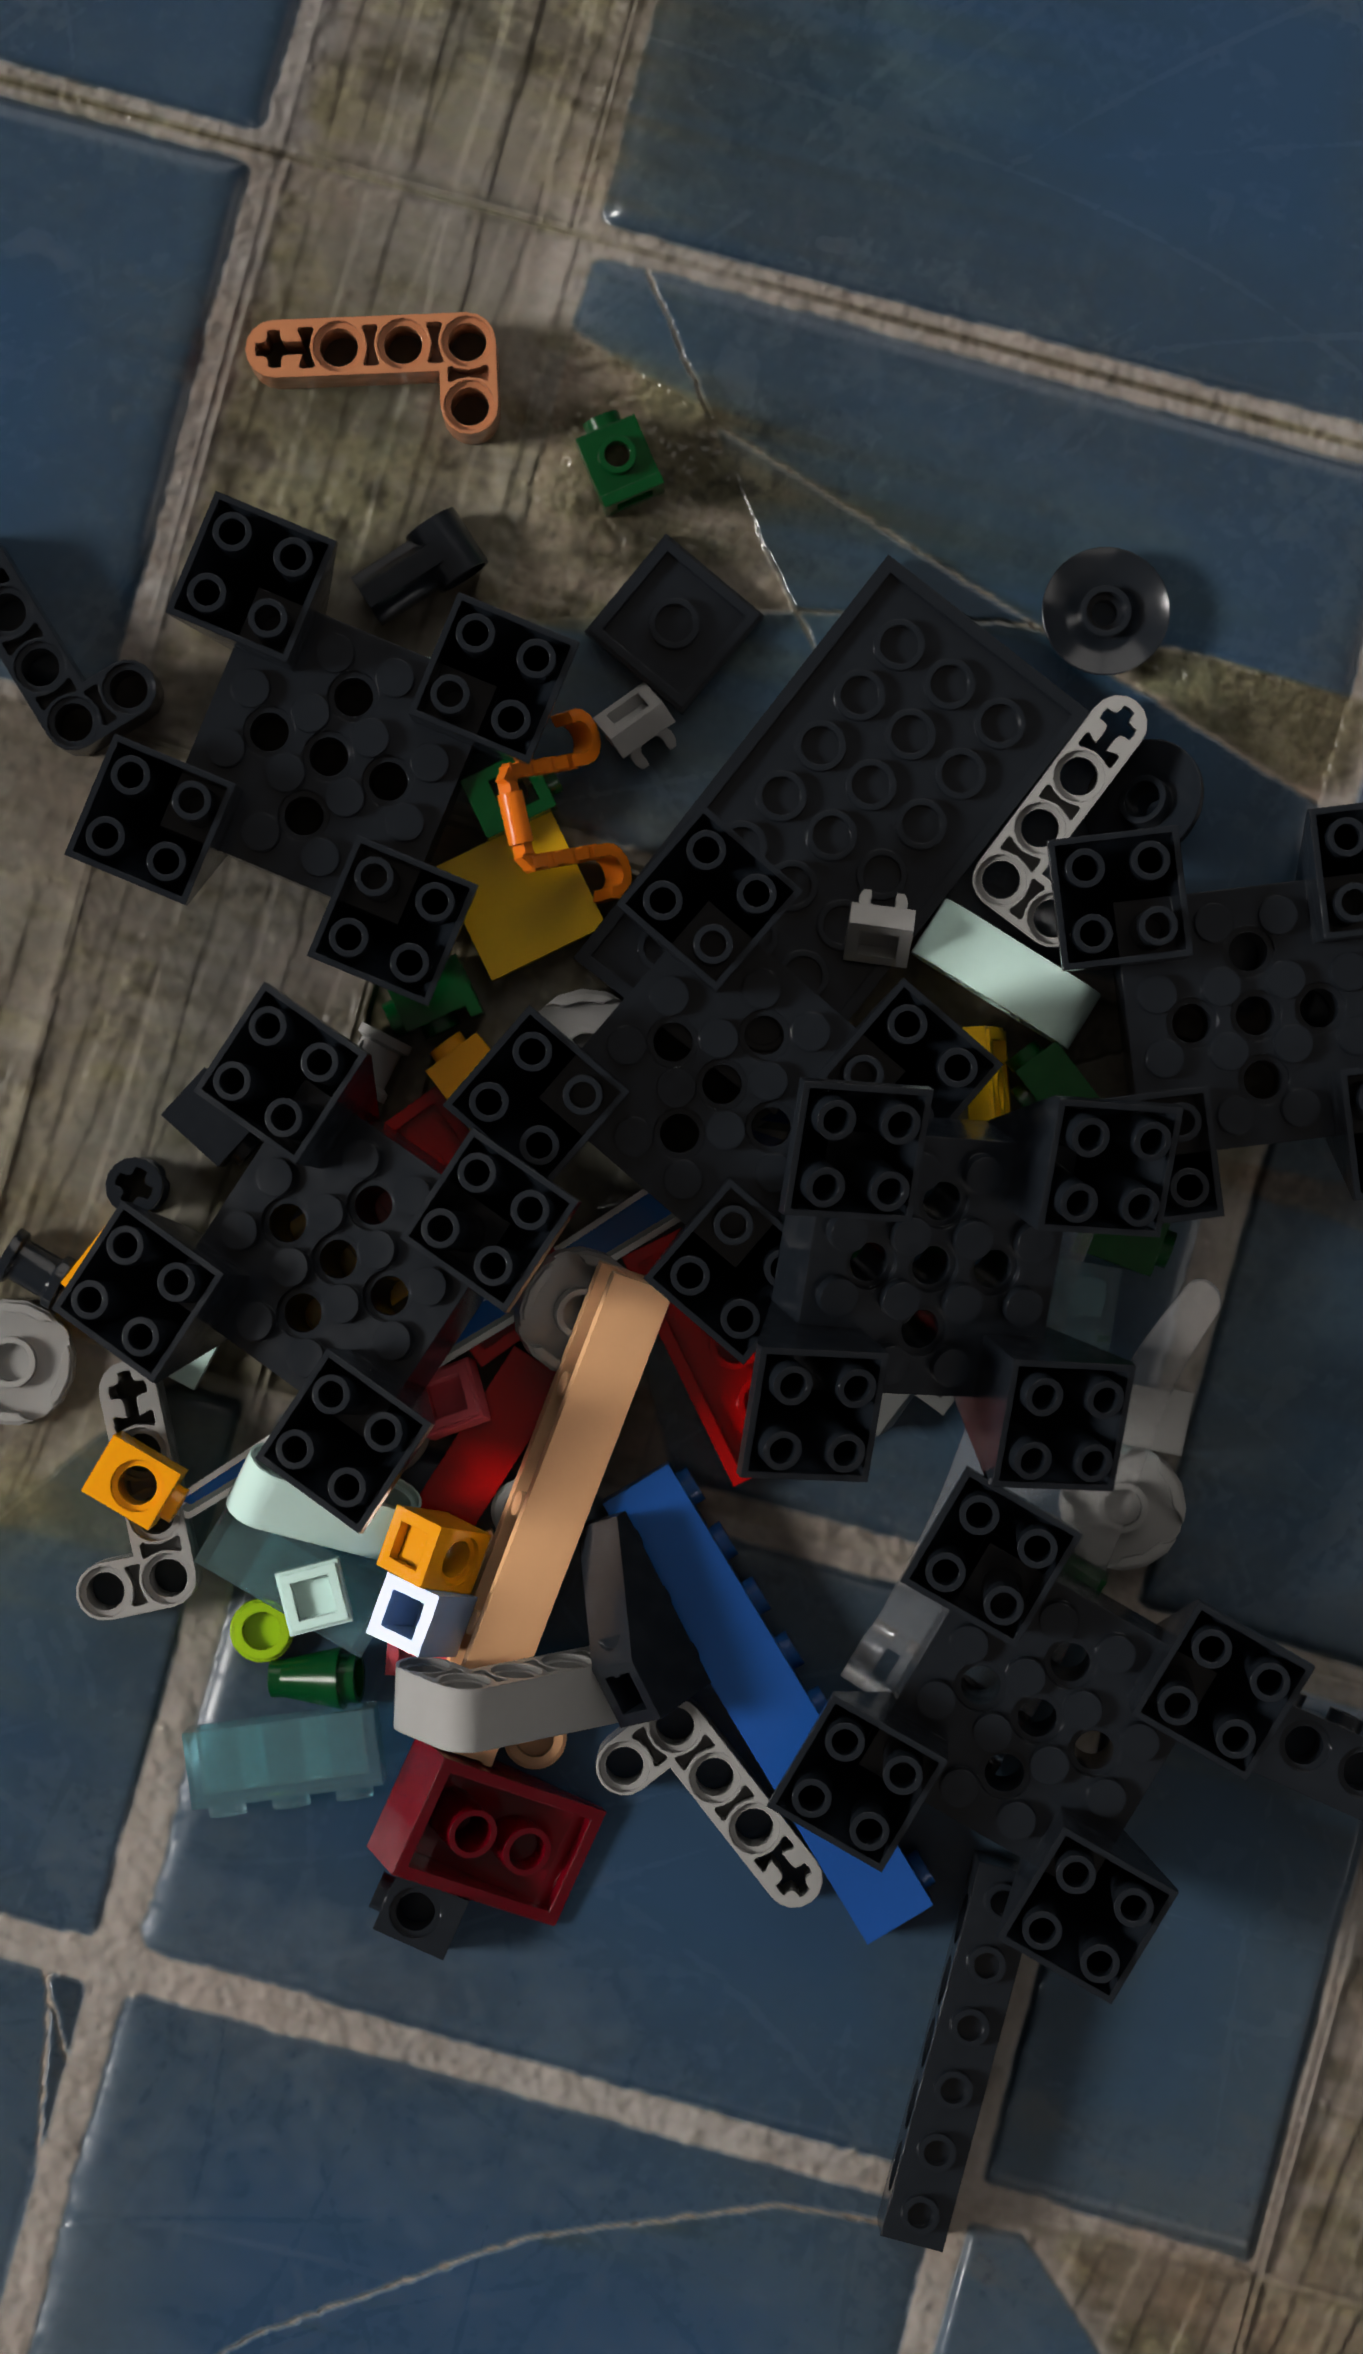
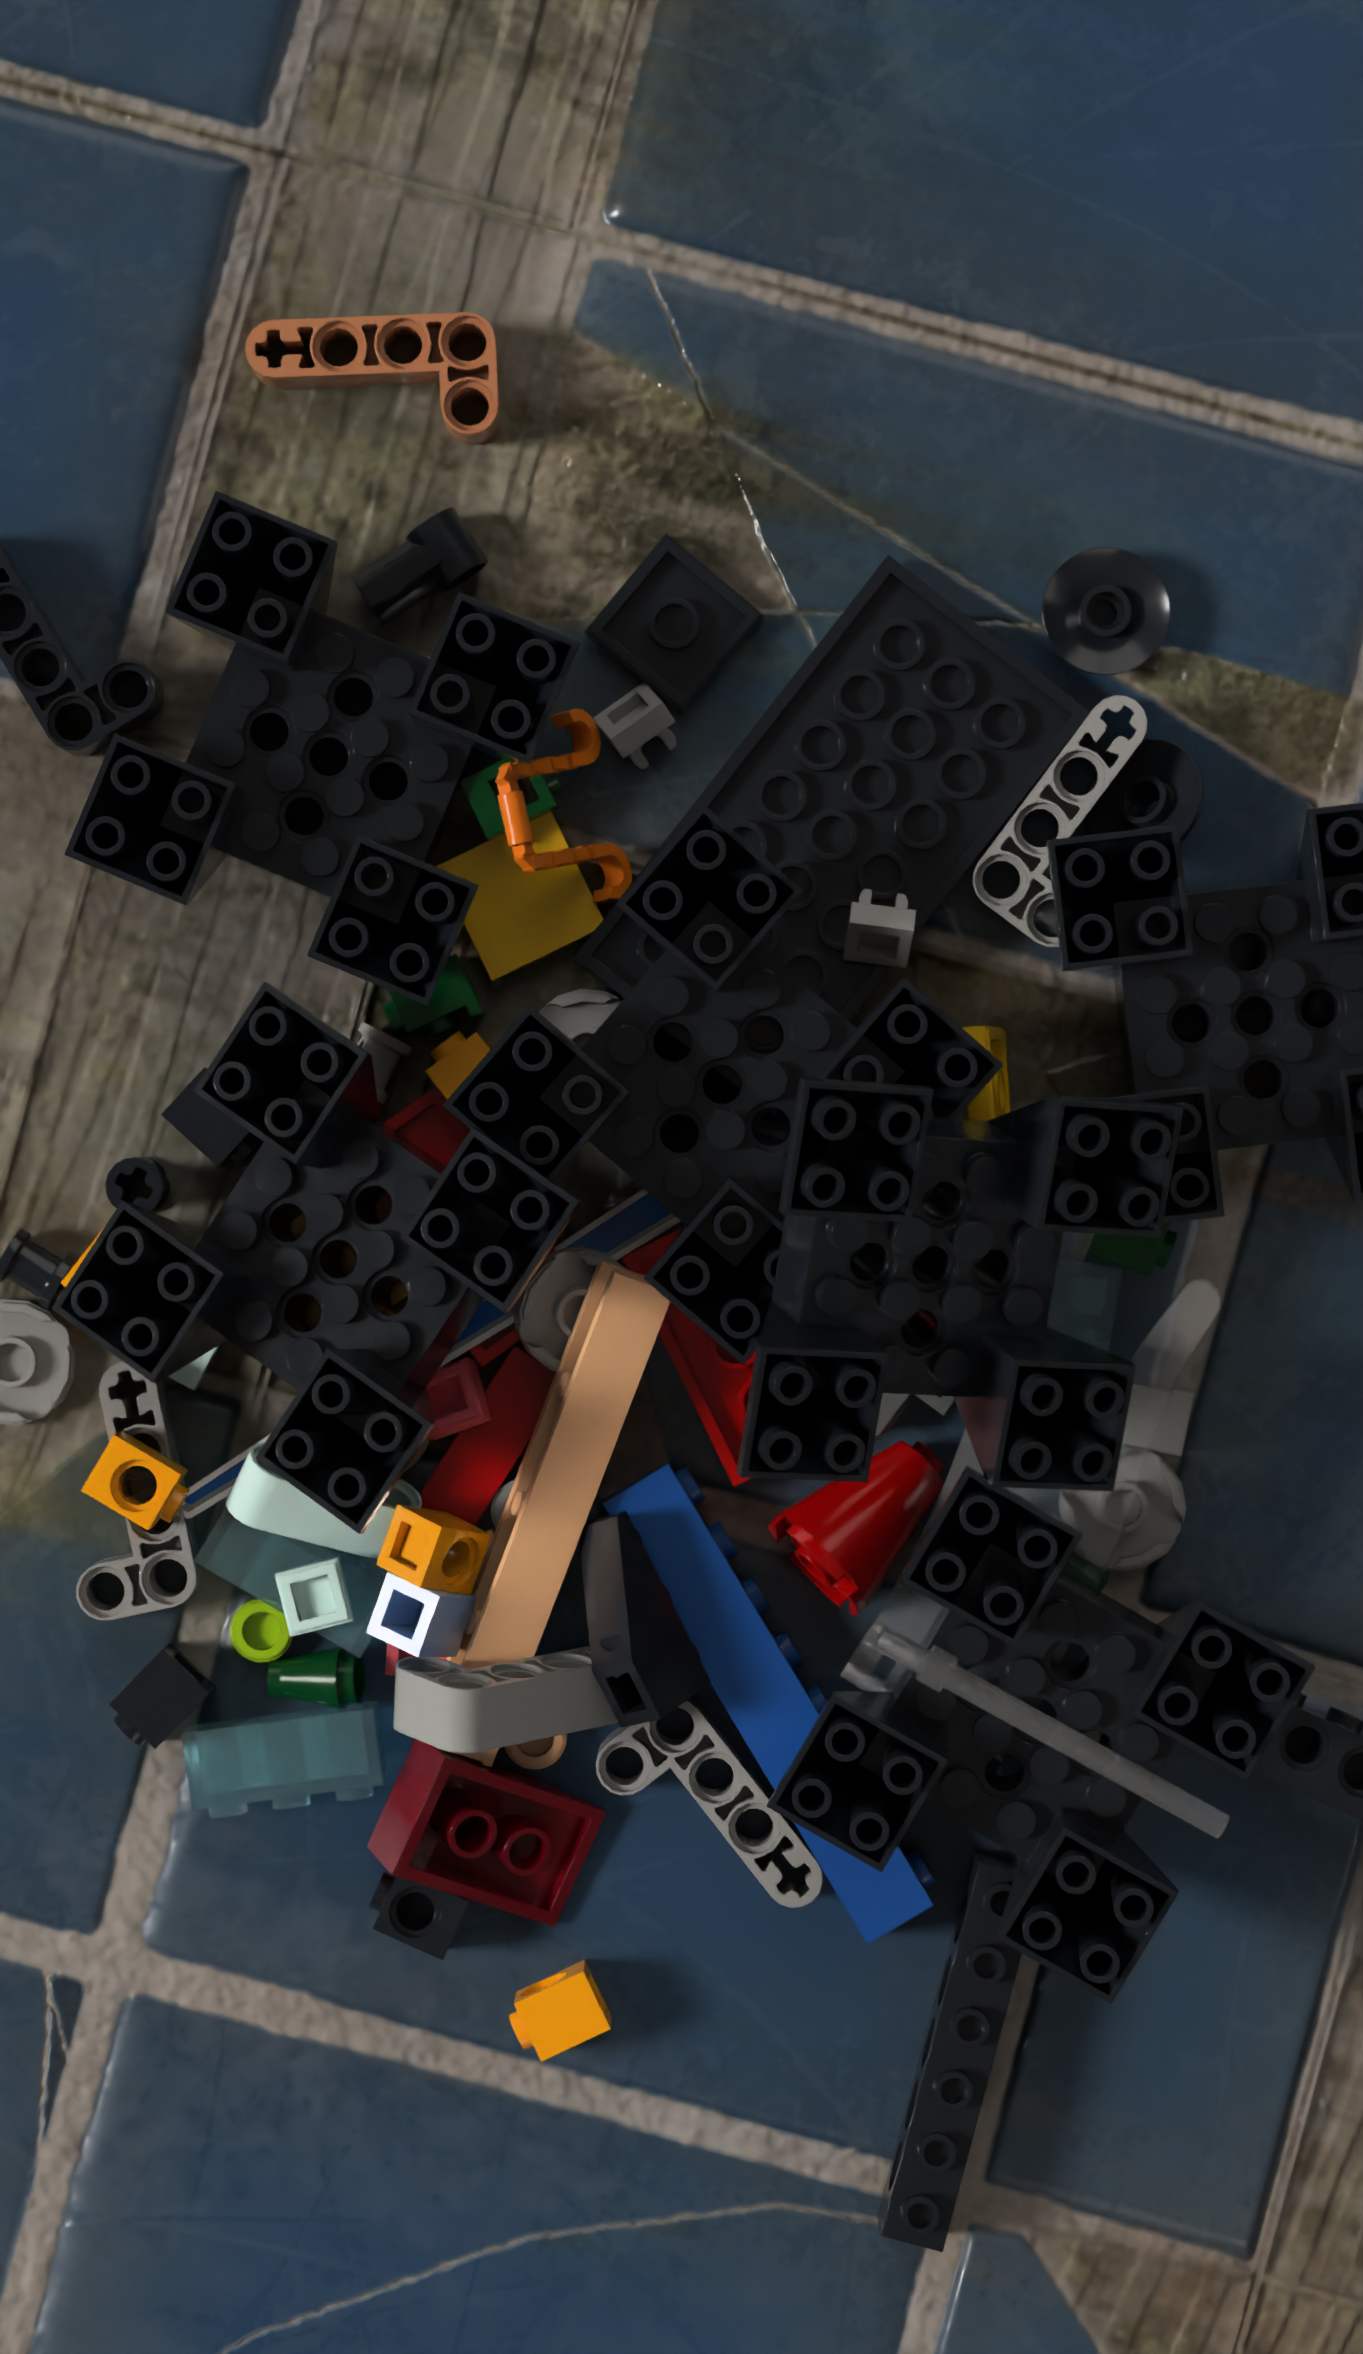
dark green brick [575,410,665,518] -> none
light aqua beam [911,898,1101,1050] -> none
dark green brick [1005,1039,1100,1107] -> none
none -> black brick [109,1642,216,1749]
none -> light orange brick [509,1959,612,2062]
none -> red cone [768,1441,944,1616]
none -> clear bar [873,1625,1230,1839]

